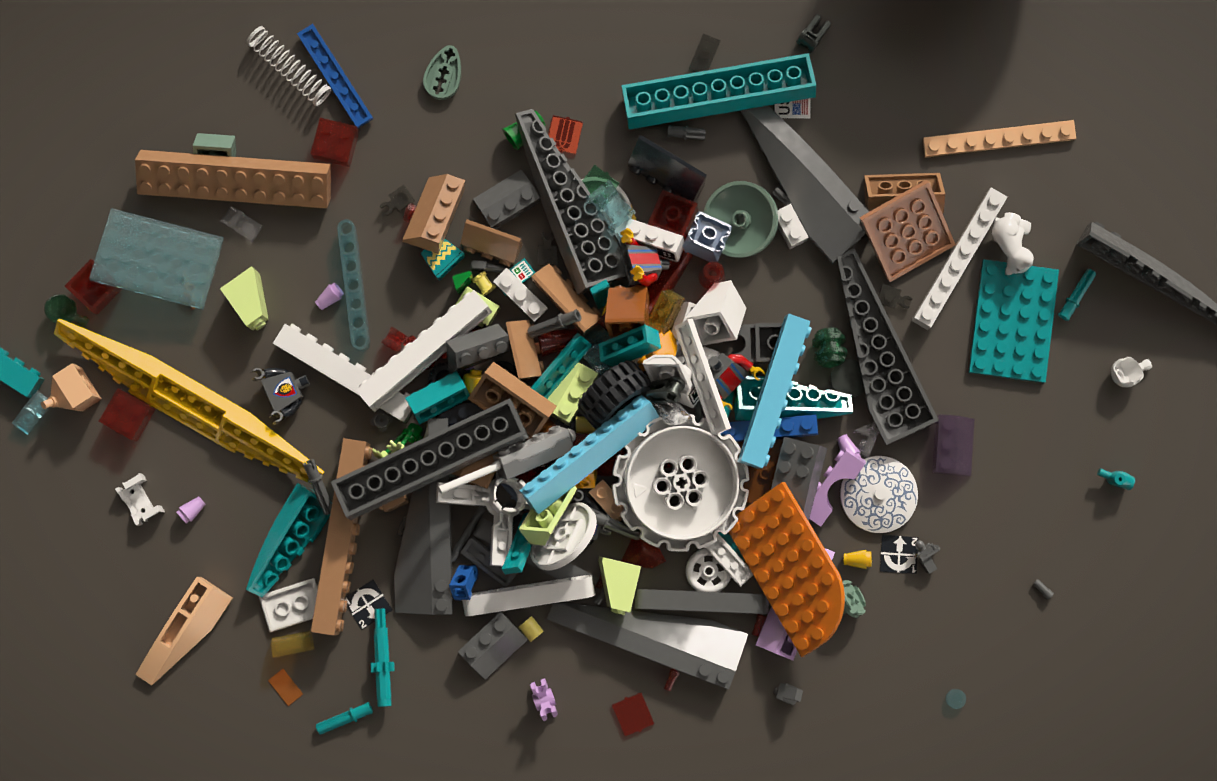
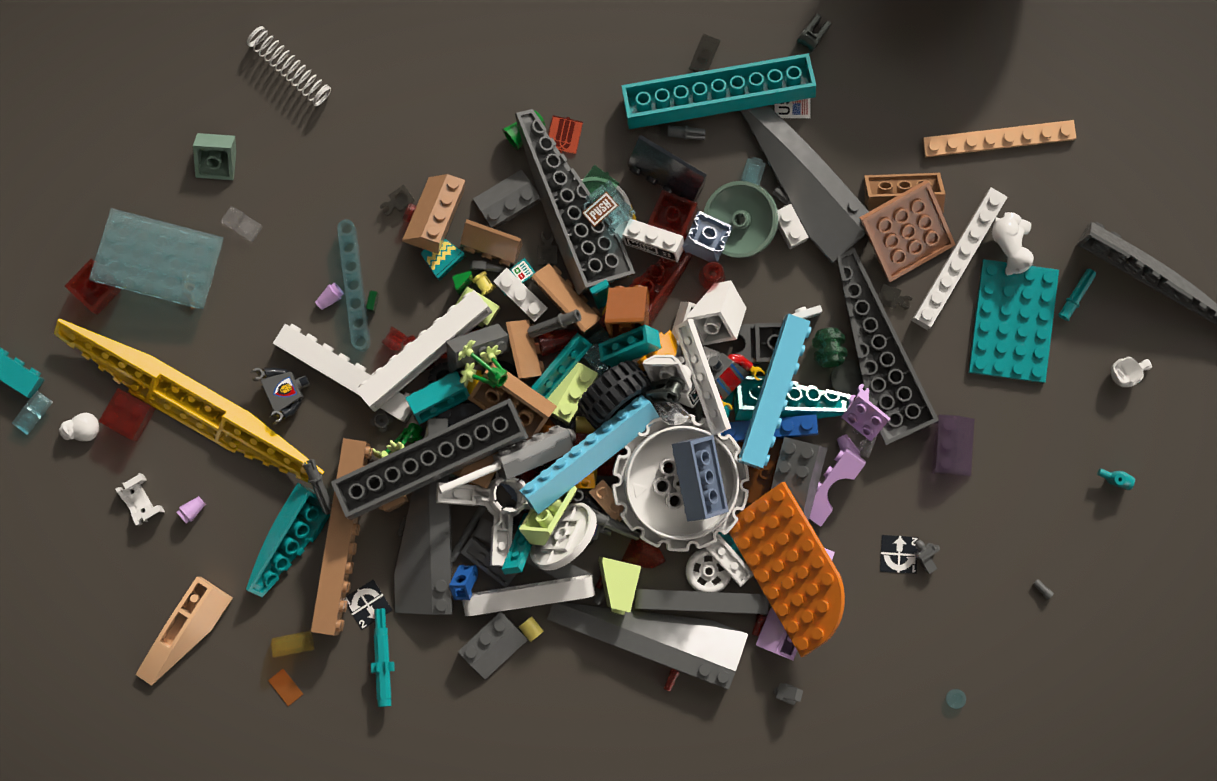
light nougat piece [41,363,102,412] -> none
clear green hair [44,294,89,327] -> none
medium nougat brick [135,150,331,208] -> none
yellowish green slope [220,266,269,330] -> none
white tile [259,578,318,633] -> none
blue plate [297,24,373,129] -> none
clear red brick [311,118,359,167] -> none
teal axle [316,702,373,734] -> none
sand green piece [423,45,461,100] -> none
lavender pin [530,678,558,721] -> none
clear red piece [612,692,655,736] -> none
torso [620,228,669,287] -> none
clear yellow brick [649,290,685,333] -> none
white dish [840,456,918,533] -> none
sand green tile [842,580,866,618] -> none
yellow cone [844,550,872,569] -> none
none -> white hair [59,413,99,441]
none -> dark green tile [366,290,379,313]
none -> plant [458,340,508,388]
none -> sticker [582,191,619,227]
none -> sand blue slope [672,435,729,522]
none -> clear light blue brick [741,157,766,185]
none -> white plate [783,305,822,320]
none -> lavender plate [841,384,891,441]

